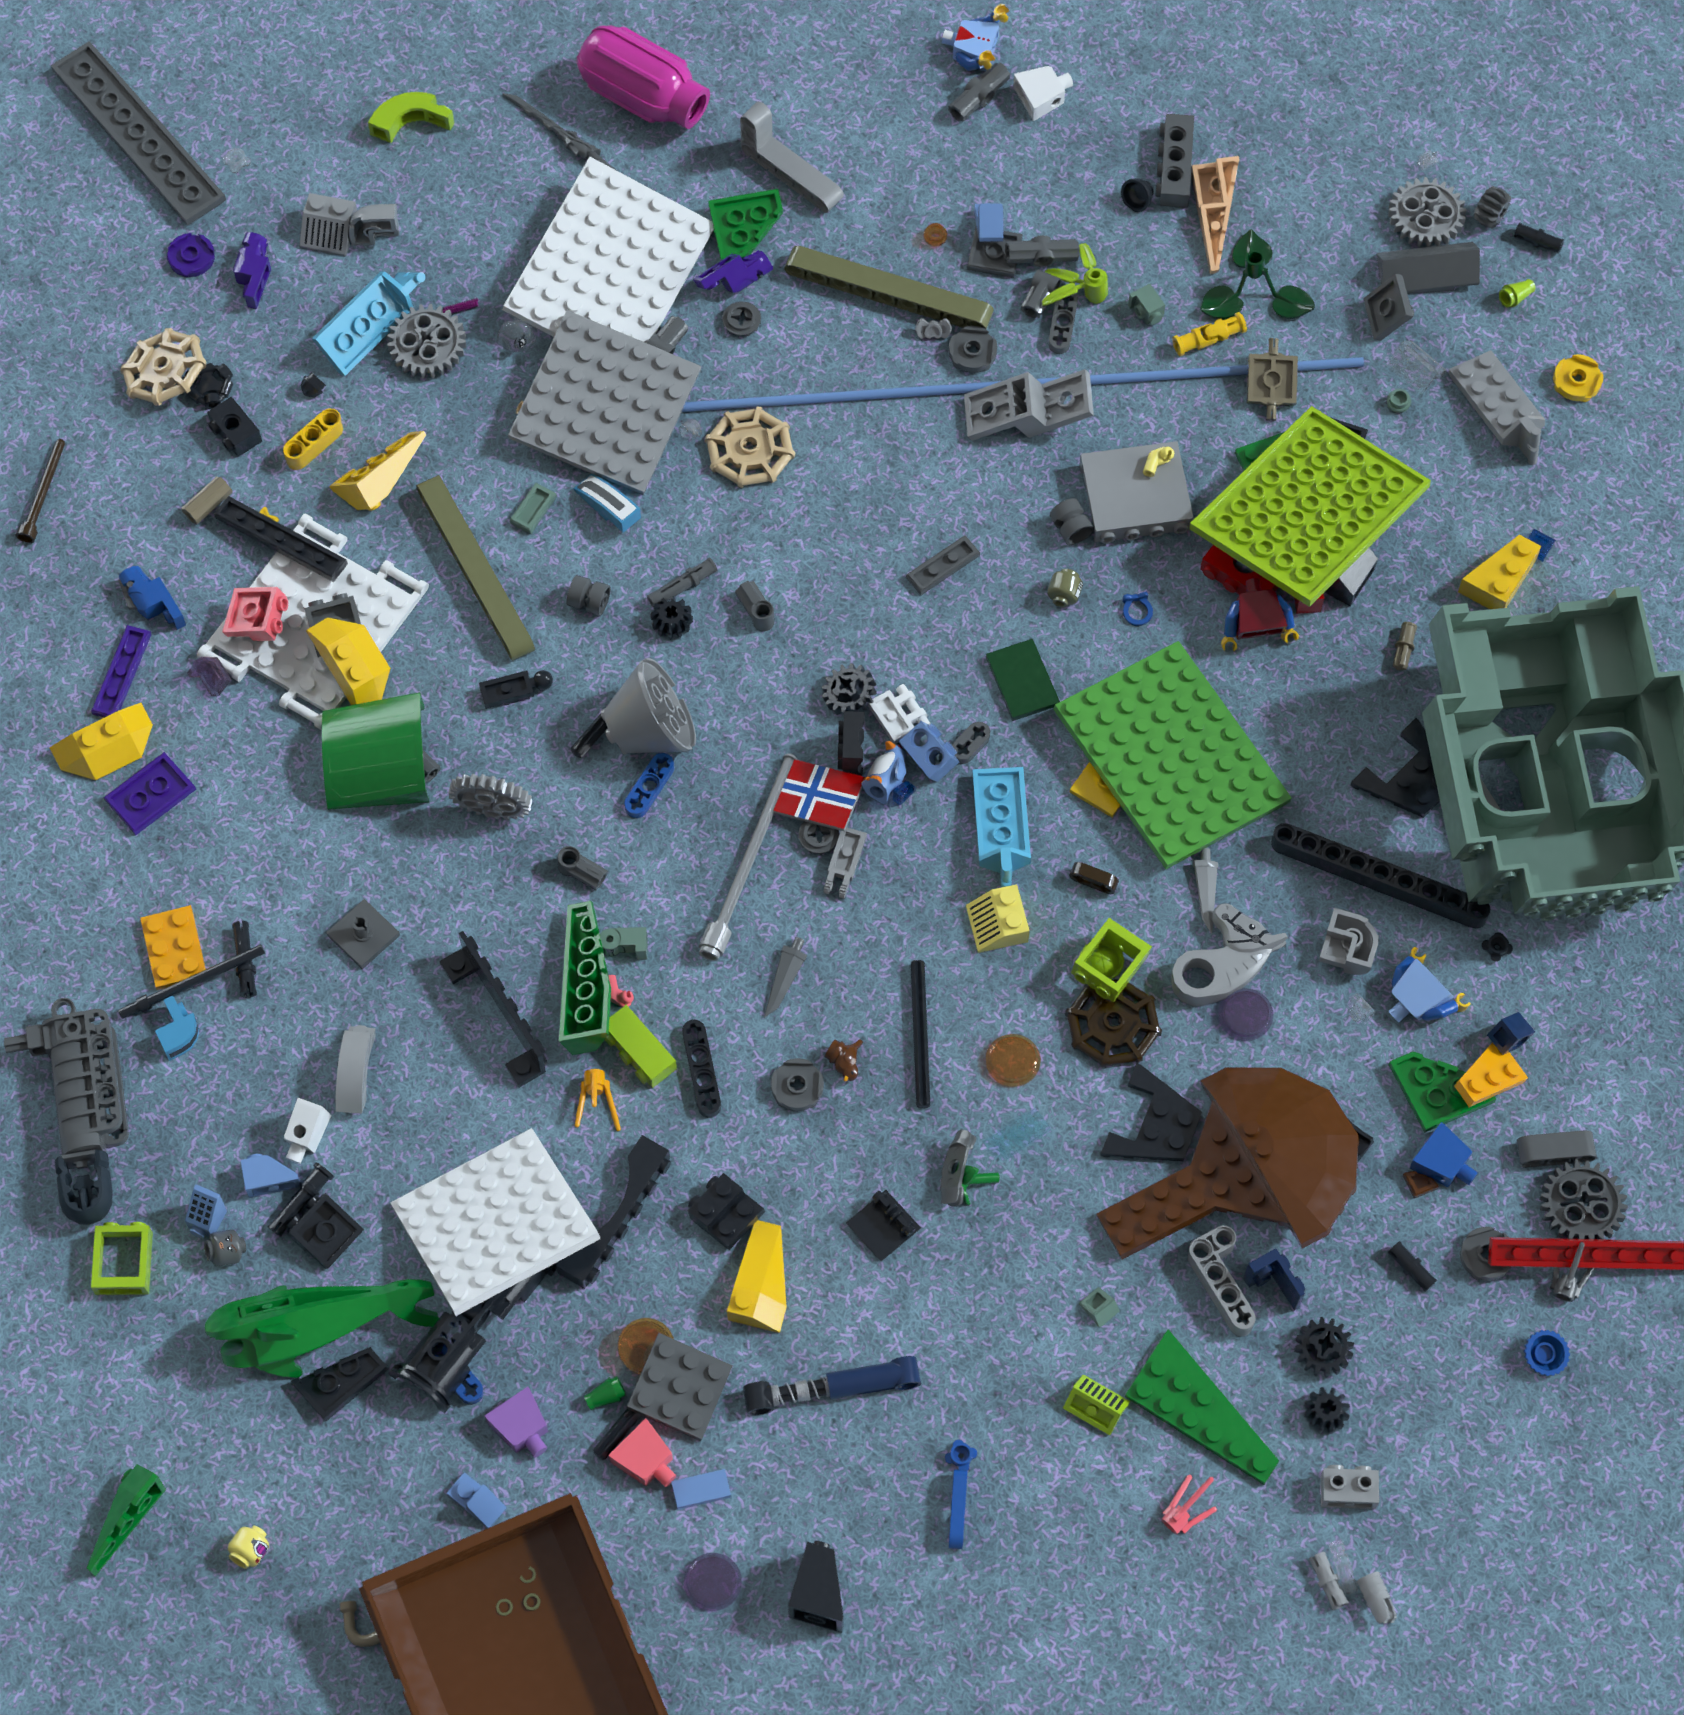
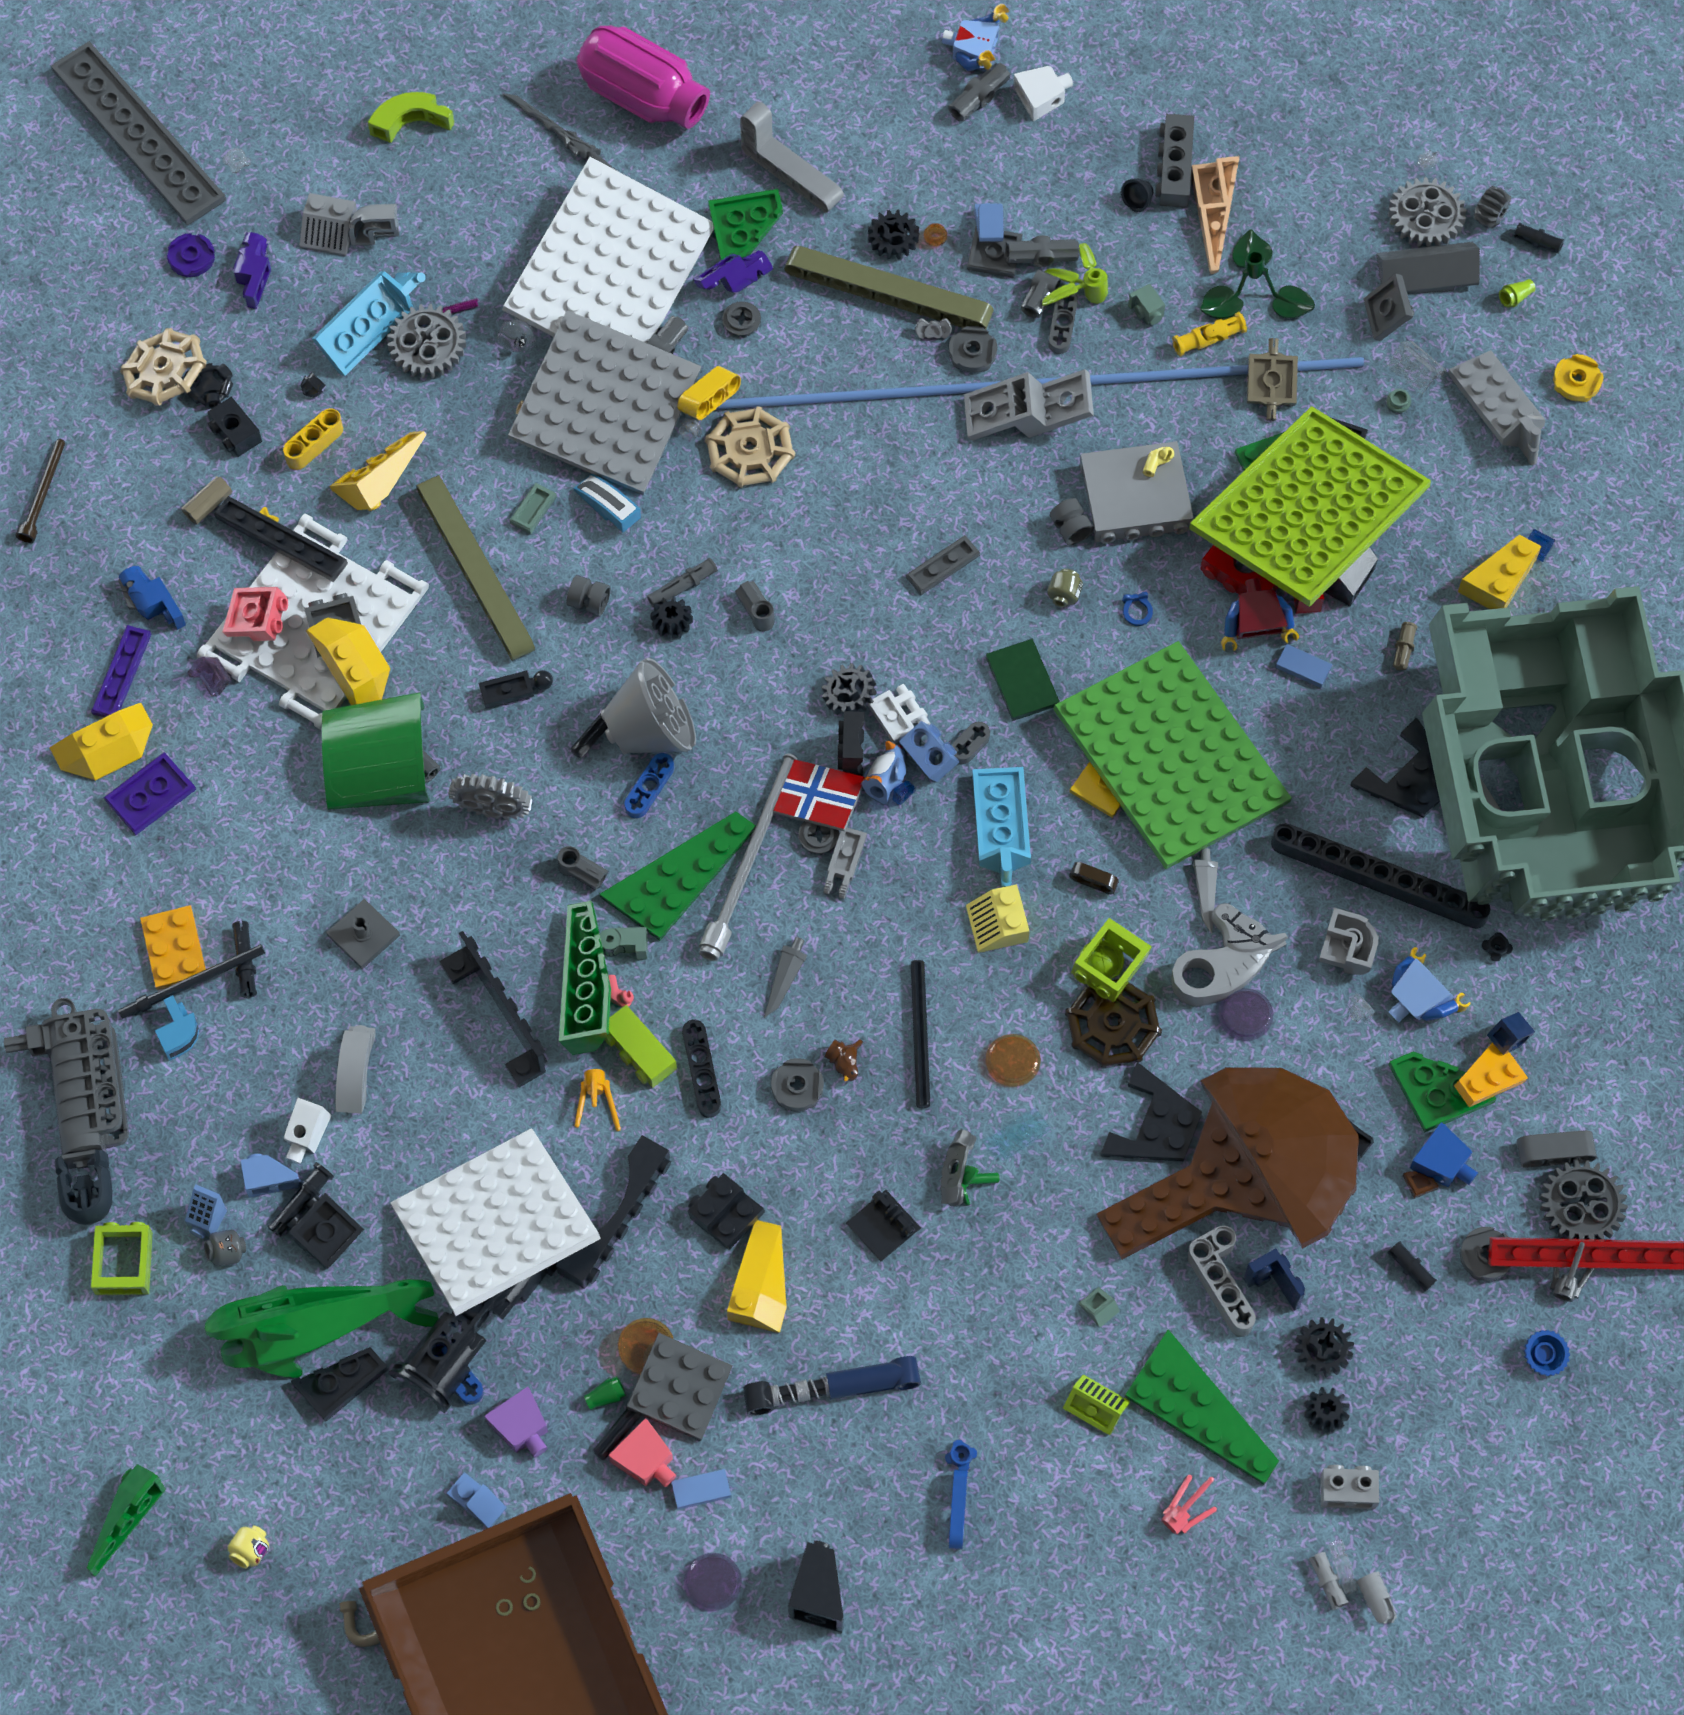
none -> green wing [600,811,756,941]
none -> yellow beam [677,366,741,420]
none -> black gear [868,210,919,259]
none -> medium blue tile [1276,644,1332,688]

